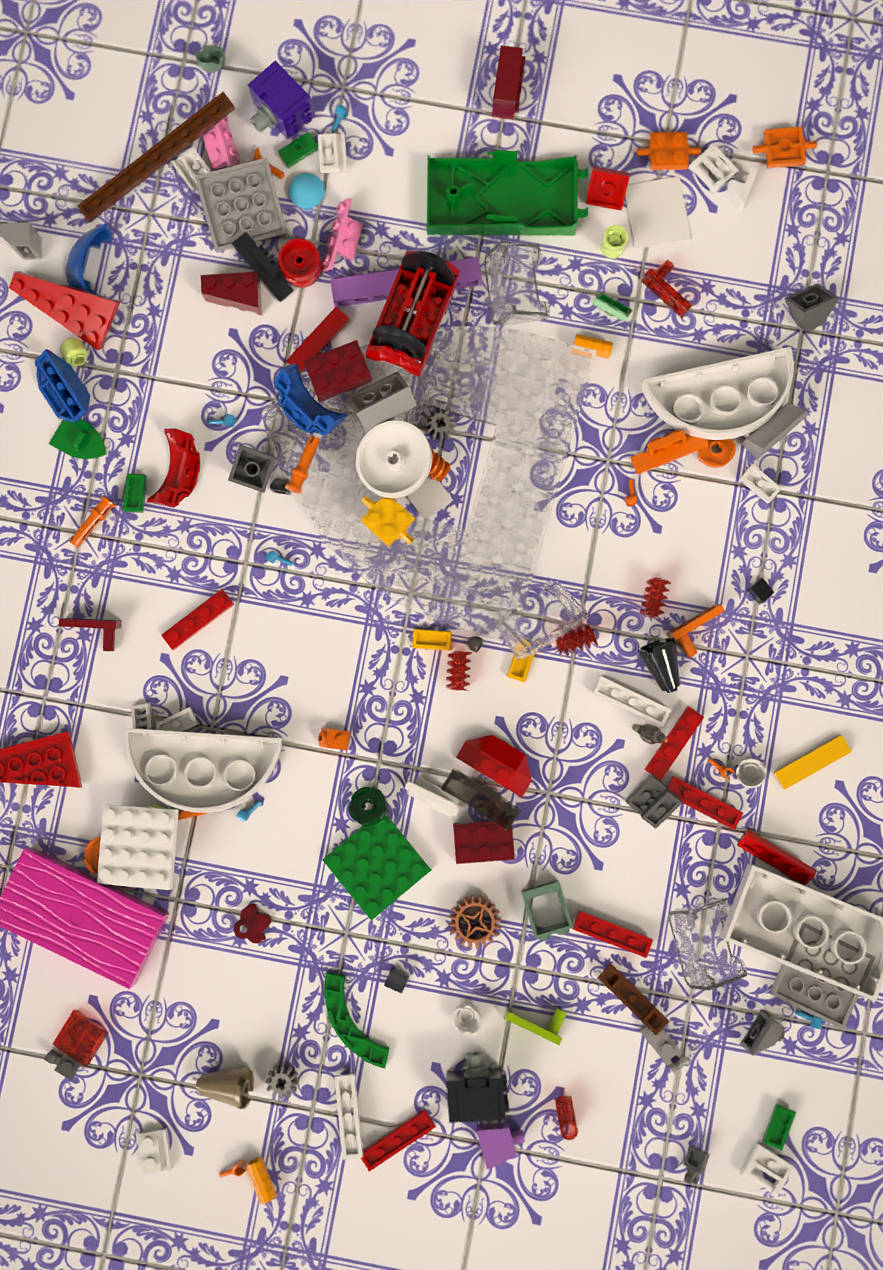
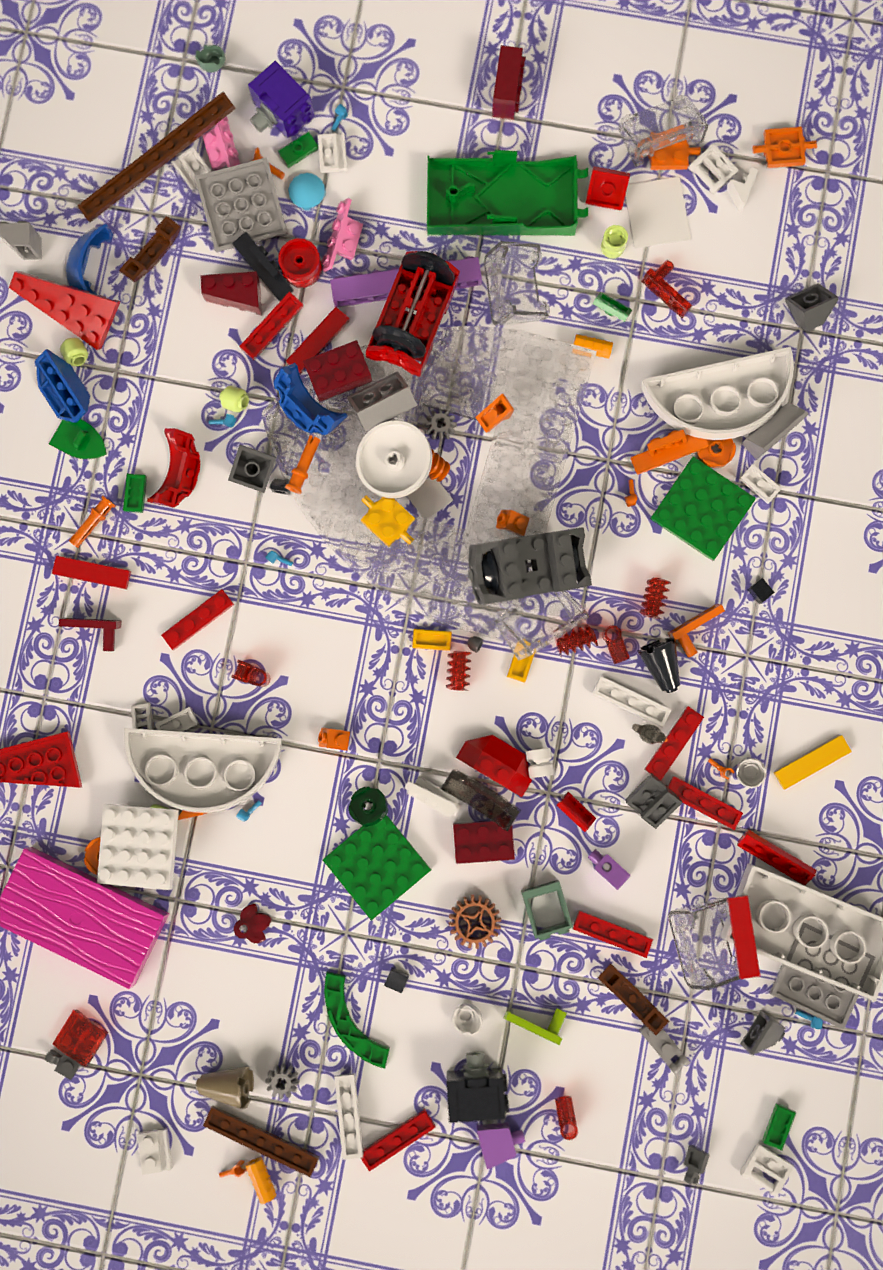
none -> red tile [52,556,131,590]
none -> reddish brown slope [119,216,181,282]
none -> reddish brown plate [203,1105,320,1177]
none -> yellowish green head [219,385,249,413]
none -> clear red piece [231,660,271,687]
none -> red plate [239,292,304,360]
none -> dark grey piece [468,527,592,605]
none -> orange slope [475,394,514,433]
none -> orange bracket [496,510,530,536]
none -> white wheel [526,748,555,778]
none -> red plate [557,792,596,832]
none -> medium lavender torso [588,849,631,891]
none -> clear red piece [602,625,630,664]
none -> clear windscreen [619,95,708,167]
none -> green plate [650,457,756,561]
none -> red tile [727,895,761,979]

